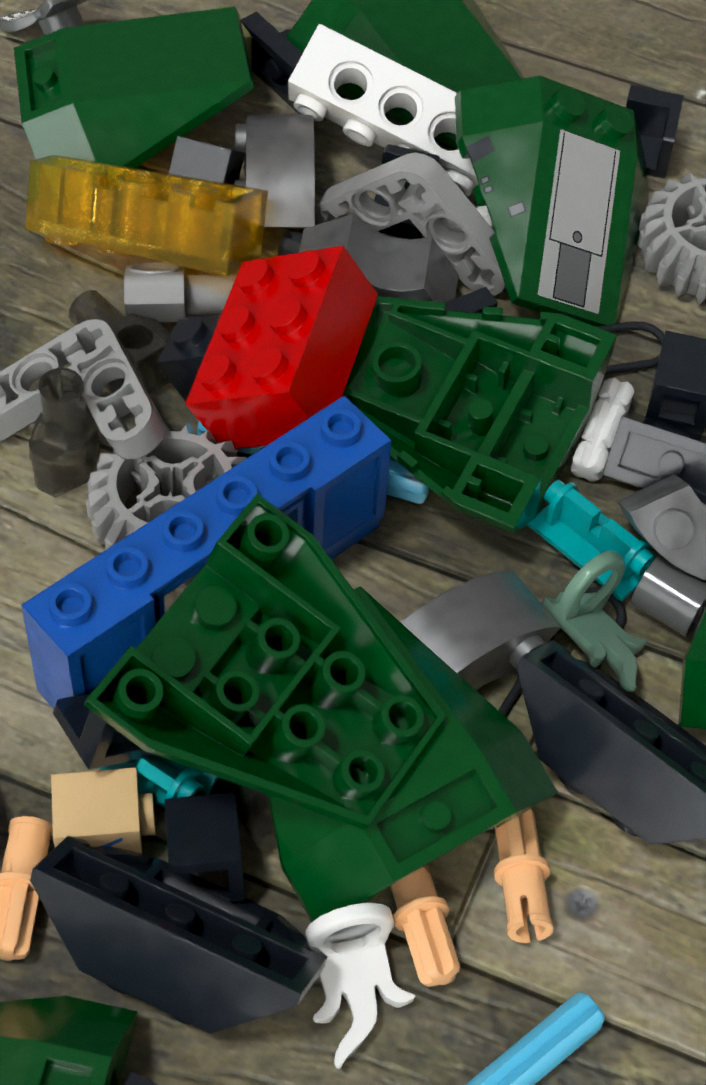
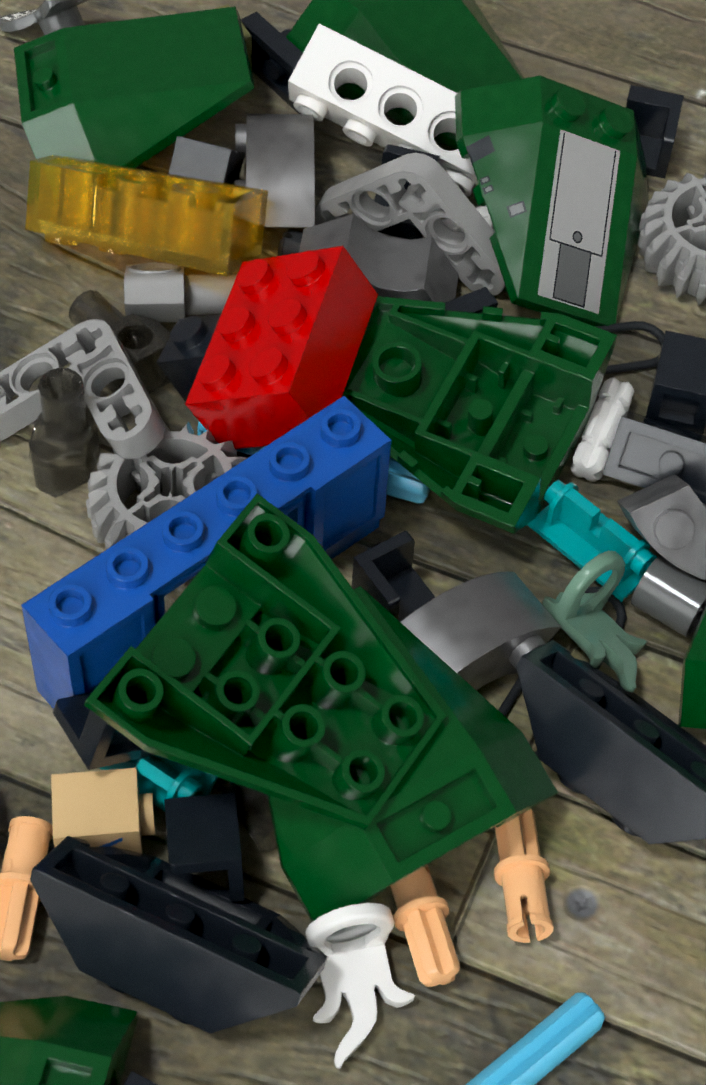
none -> black panel [351,531,435,622]

